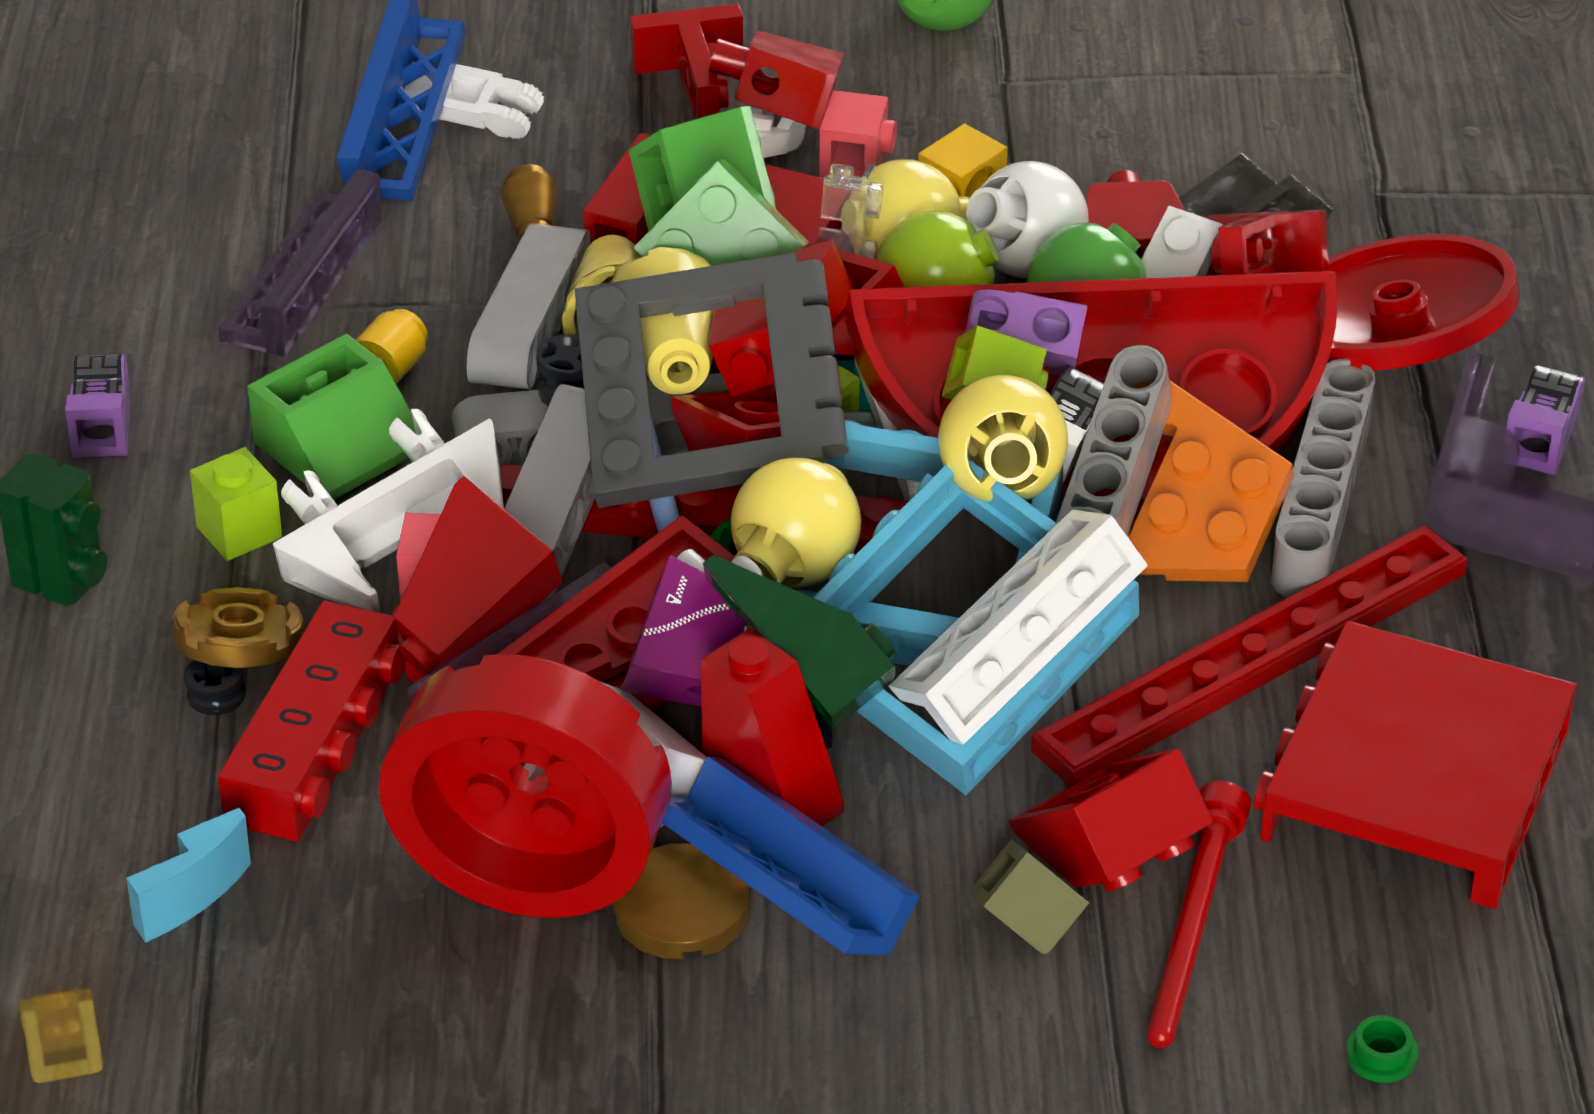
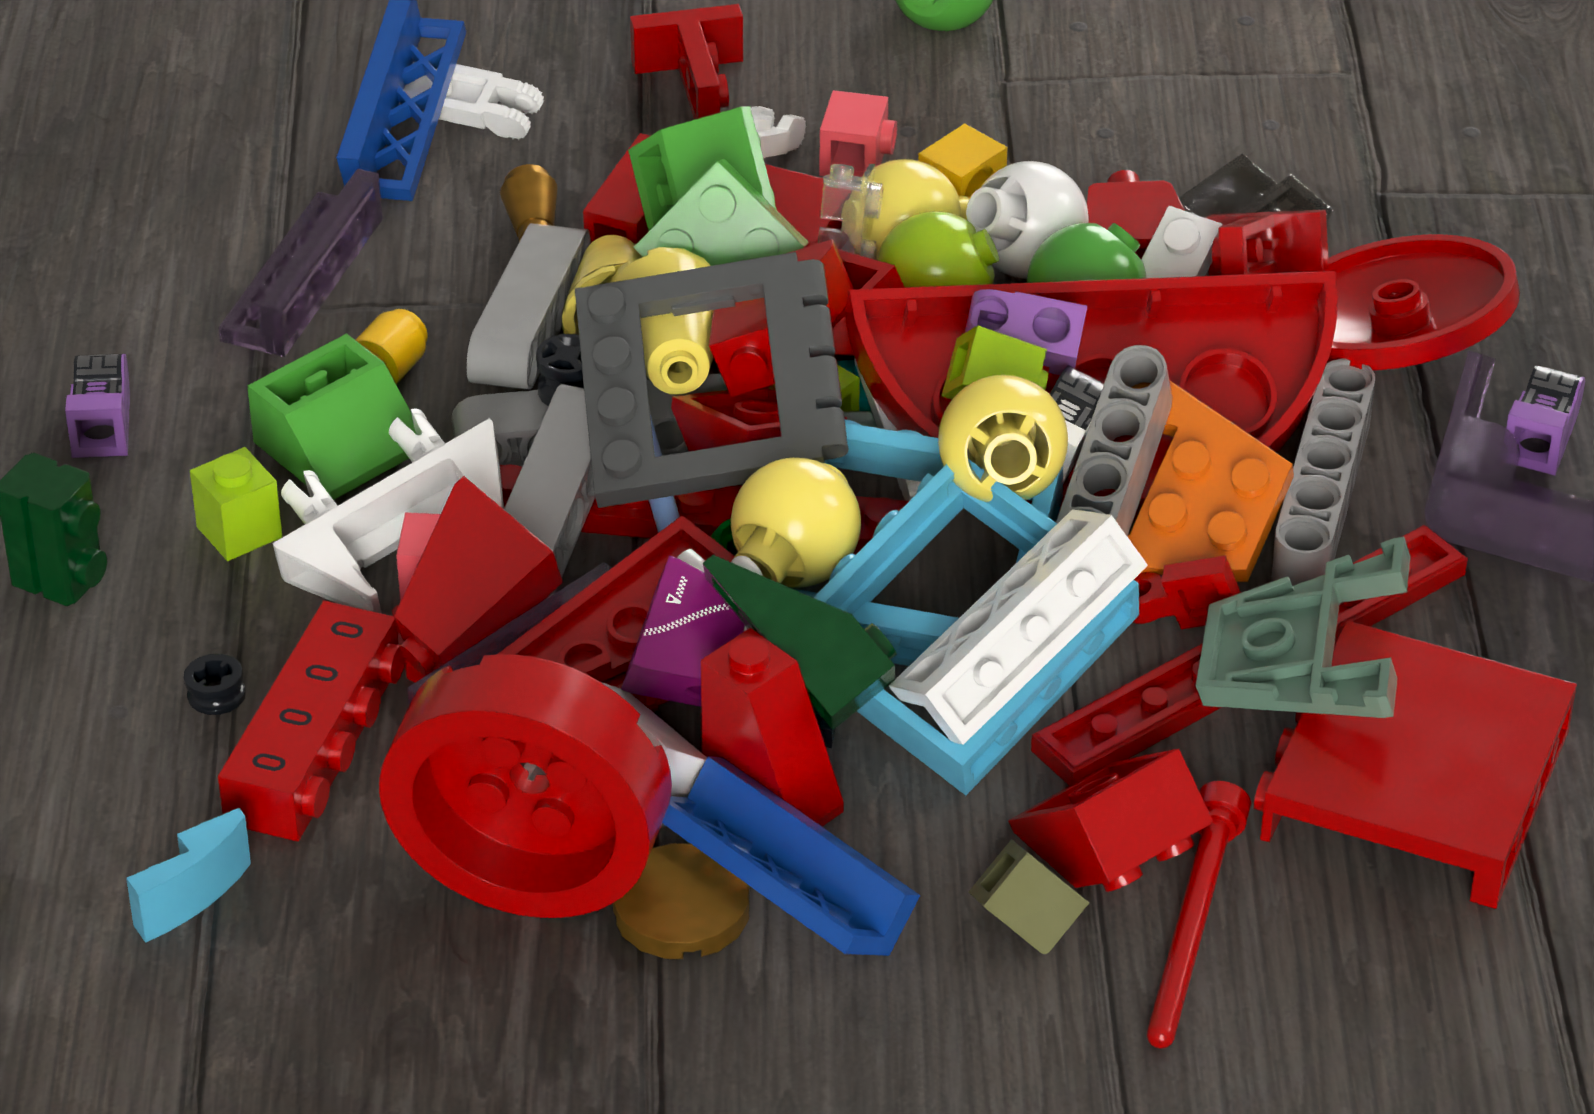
clear yellow slope [18,985,103,1083] -> none
pearl gold tile [172,587,303,668] -> none
red torso [708,31,844,129] -> none
green plate [1346,1015,1419,1083] -> none
none -> red plate [1132,555,1241,629]
none -> sand green wing [1196,537,1411,718]

